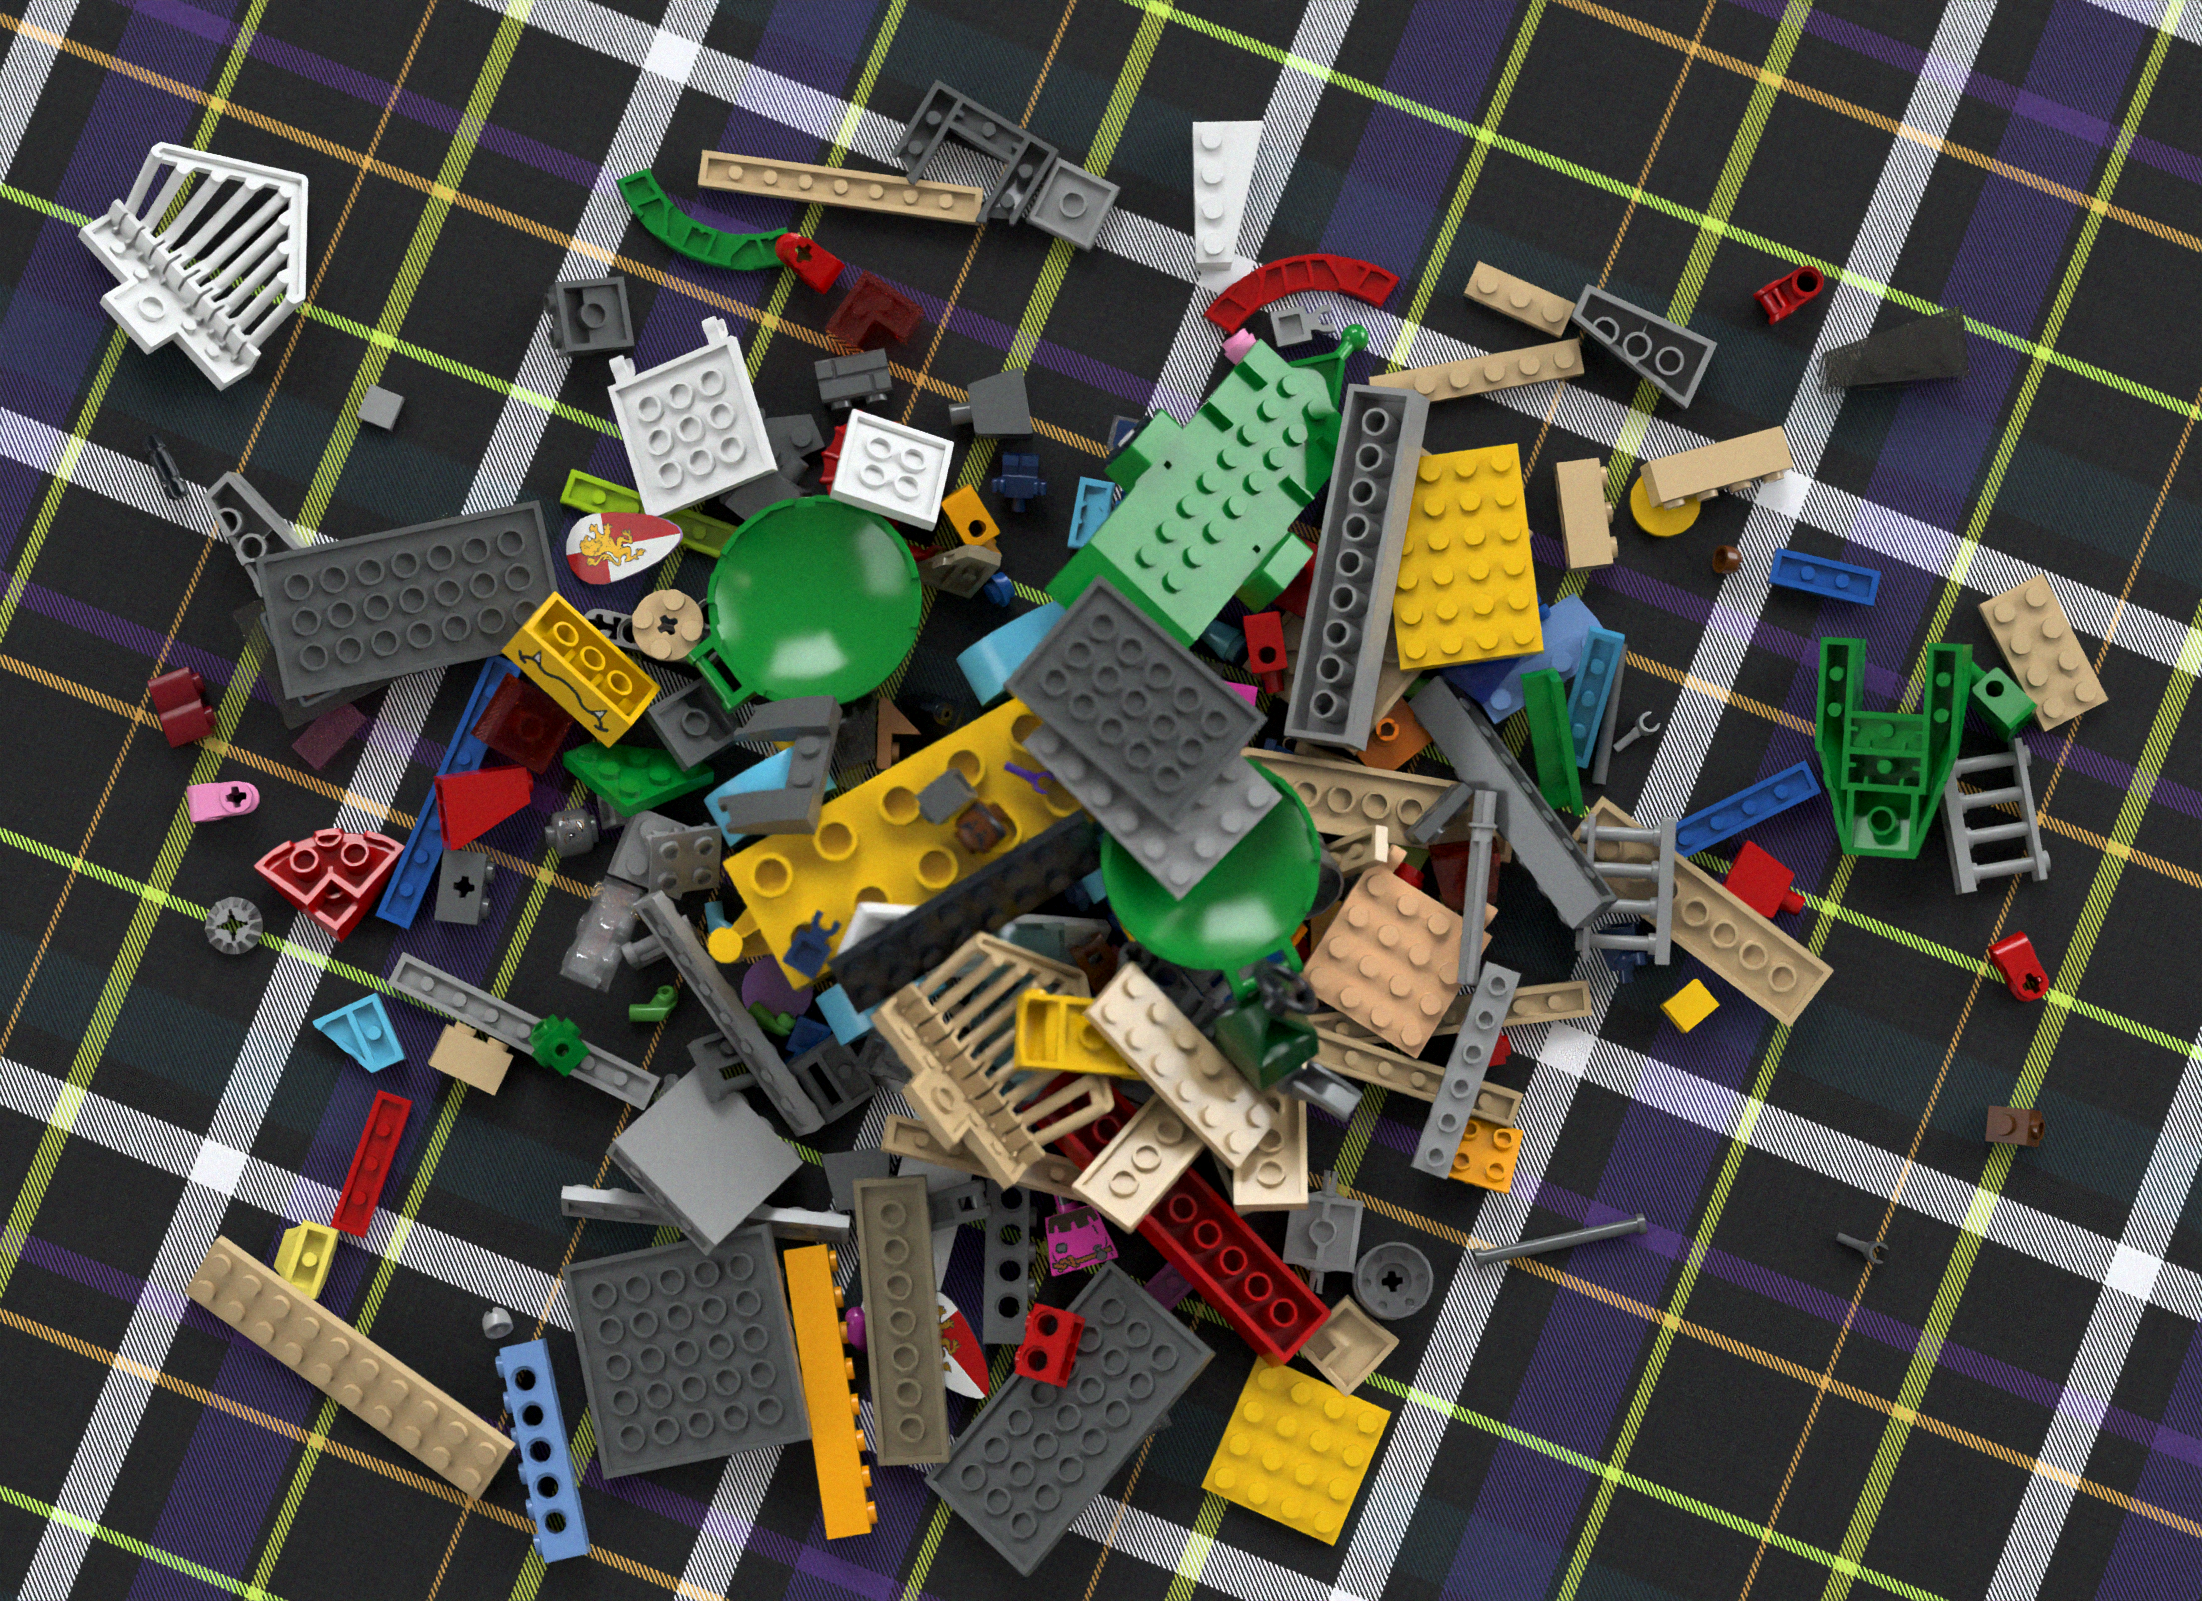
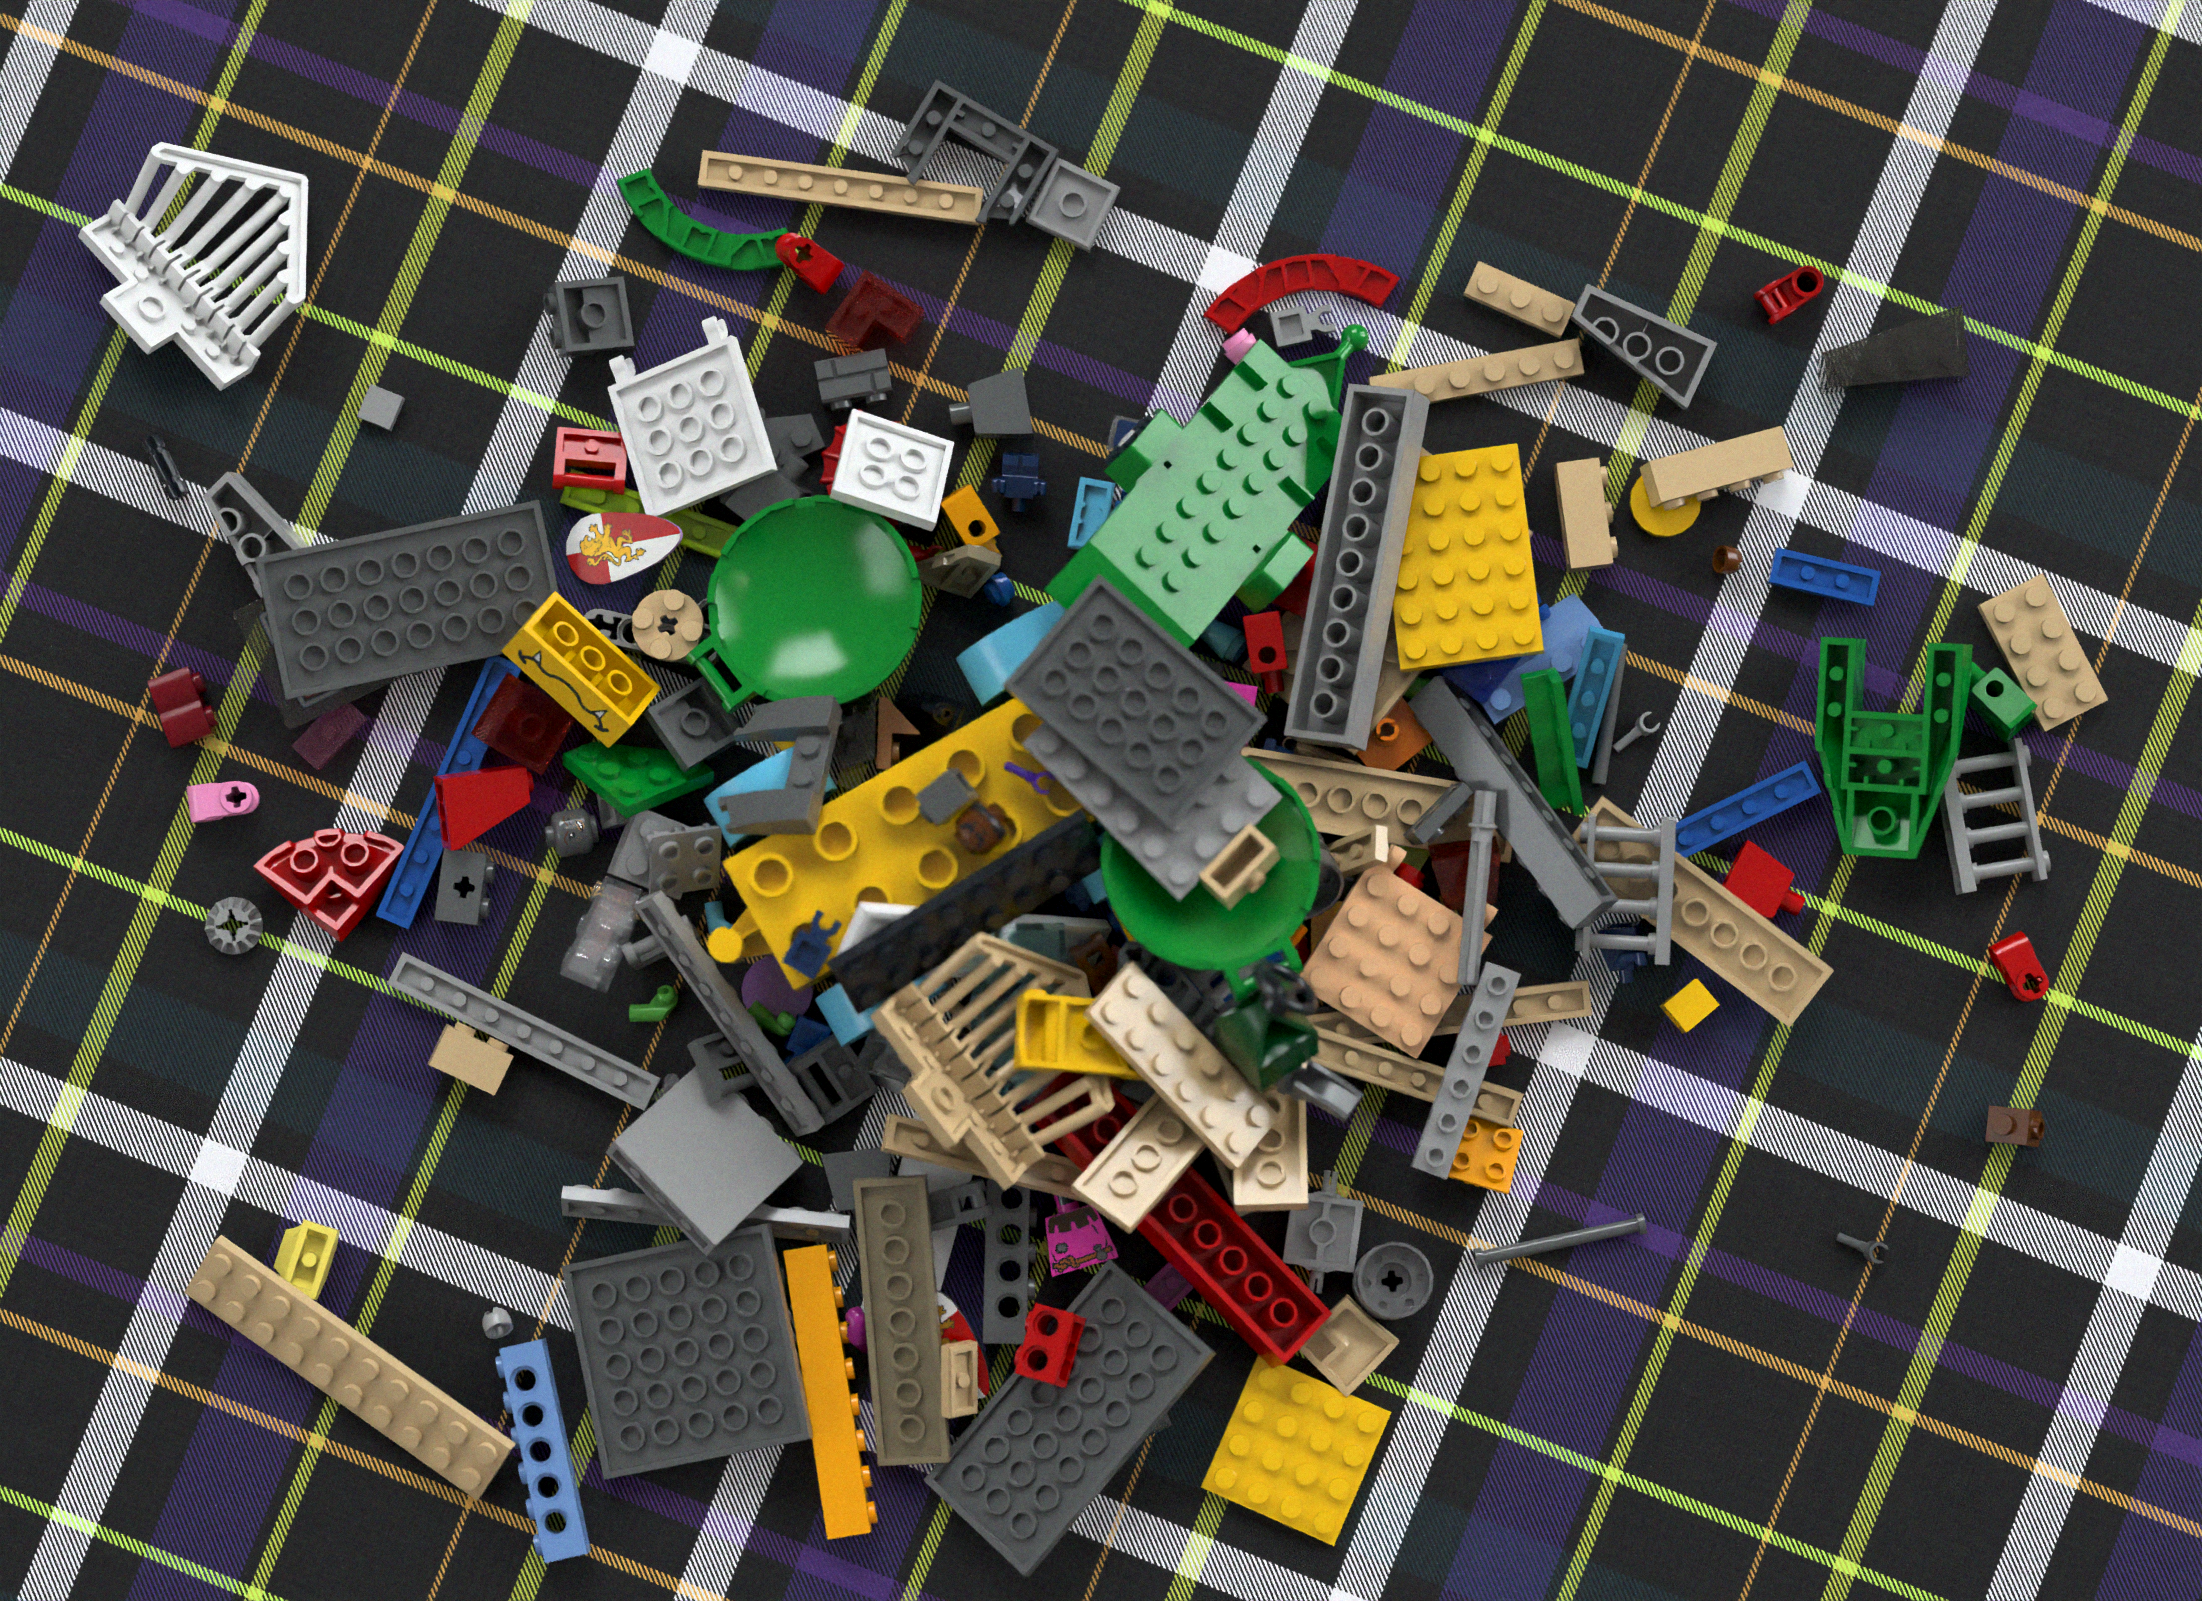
medium azure wing [312,993,407,1073] -> none
red plate [330,1090,414,1238] -> none
green brick [528,1014,591,1077] -> none
white wedge [1192,121,1264,271] -> none
none -> plate [552,427,627,495]
none -> tan plate [941,1340,978,1419]
none -> tan brick [1198,823,1280,911]

